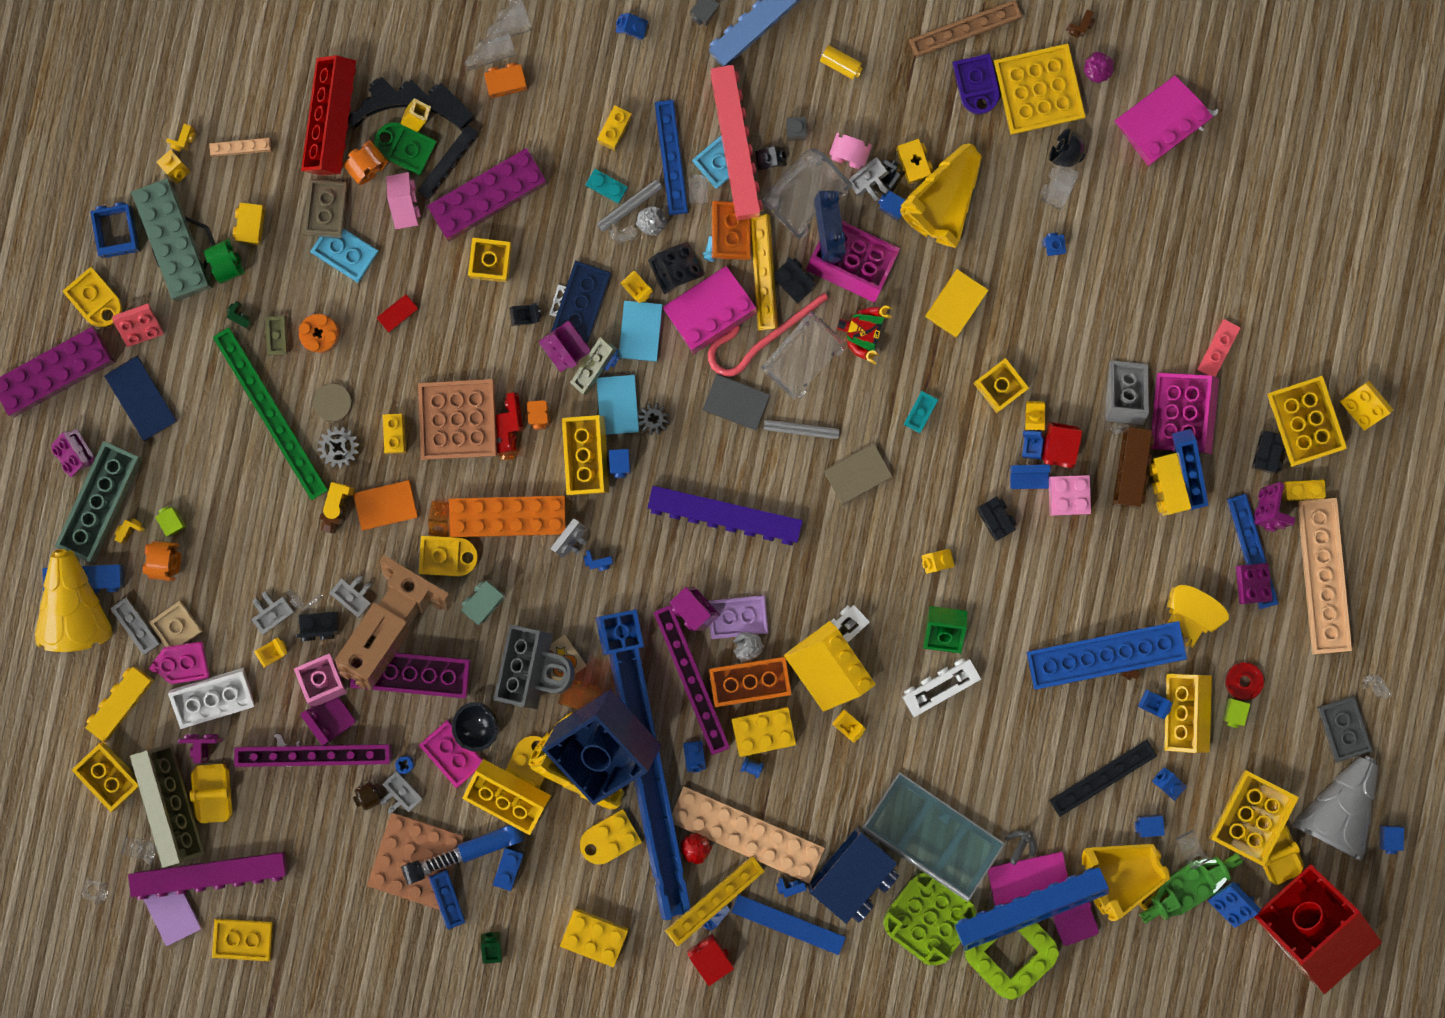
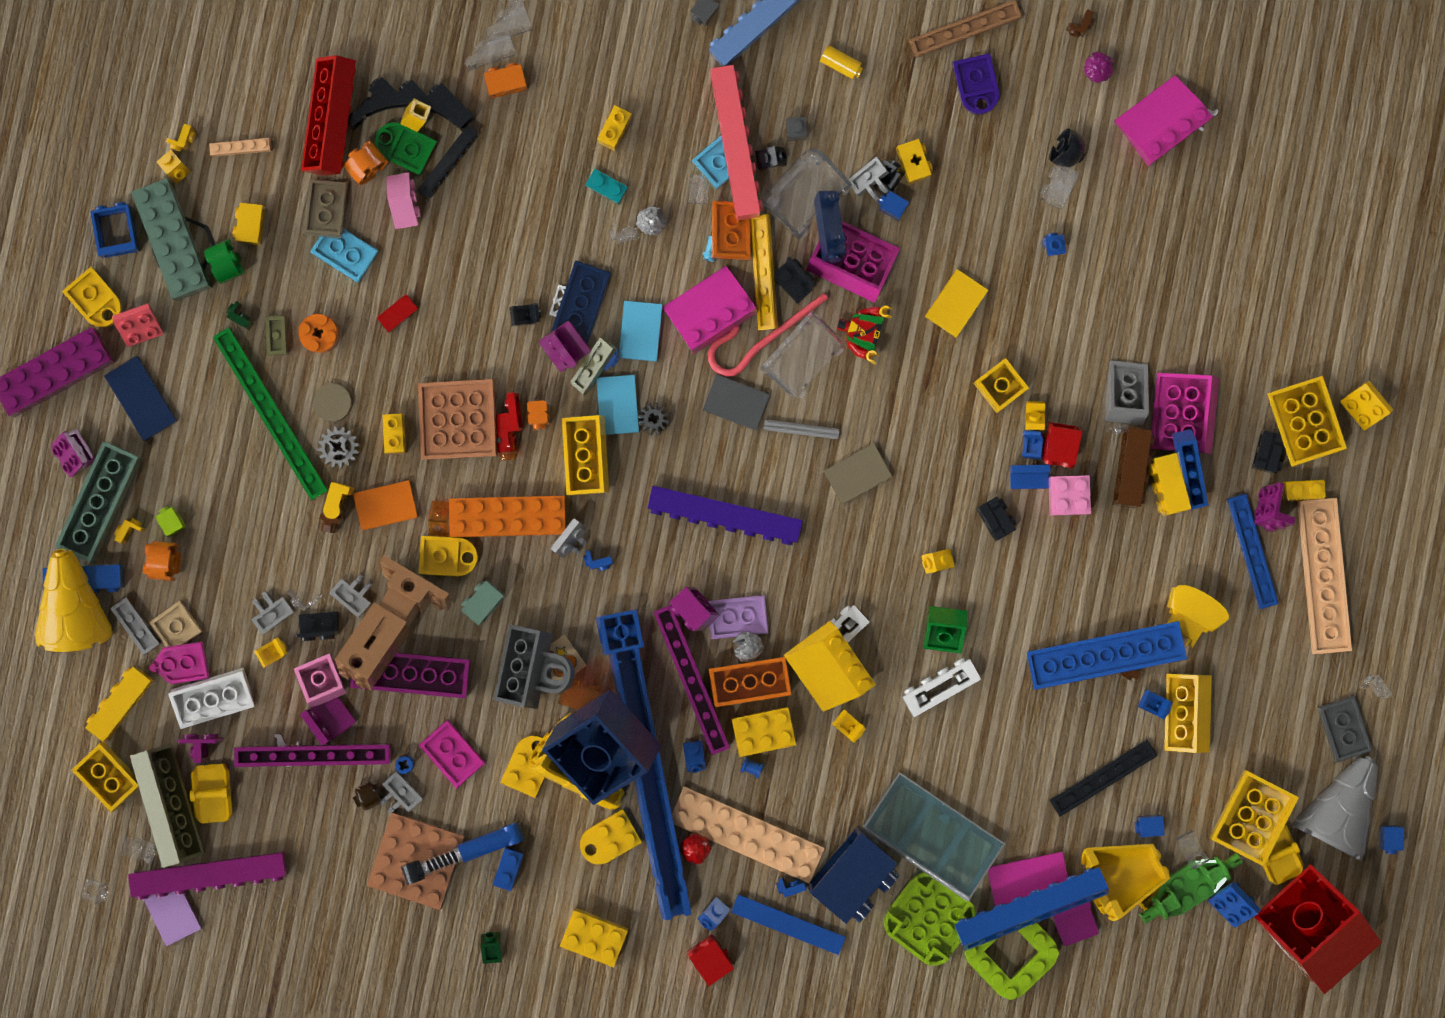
yellow tile [212,918,273,961] -> none
magenta brick [427,148,547,242] -> none
blue tile [428,869,466,930] -> none
black cylinder [452,702,500,751] -> none
yellow brick [462,759,551,835] -> none
yellow brick [468,238,512,283] -> none
light grey axle [597,180,662,232] -> none
blue brick [609,449,631,478] -> none
blue bracket [616,13,648,39] -> none
yellow bracket [620,271,653,303] -> none
black bracket [648,242,704,294] -> none
blue tile [655,100,688,216] -> none
yellow plate [665,856,765,946] -> none
bright pink brick [829,133,873,170] -> none
yellow cone [900,143,982,248] -> none
teal plate [903,391,938,434] -> none
yellow plate [993,44,1085,136] -> none
dark grey piece [1005,830,1036,865] -> none
blue bracket [1152,767,1187,801] -> none
coral plate [1197,319,1240,377] -> none
lime brick [1222,698,1250,728] -> none
red tile [1225,662,1264,700] -> none
magenta bracket [1236,563,1272,604] -> none

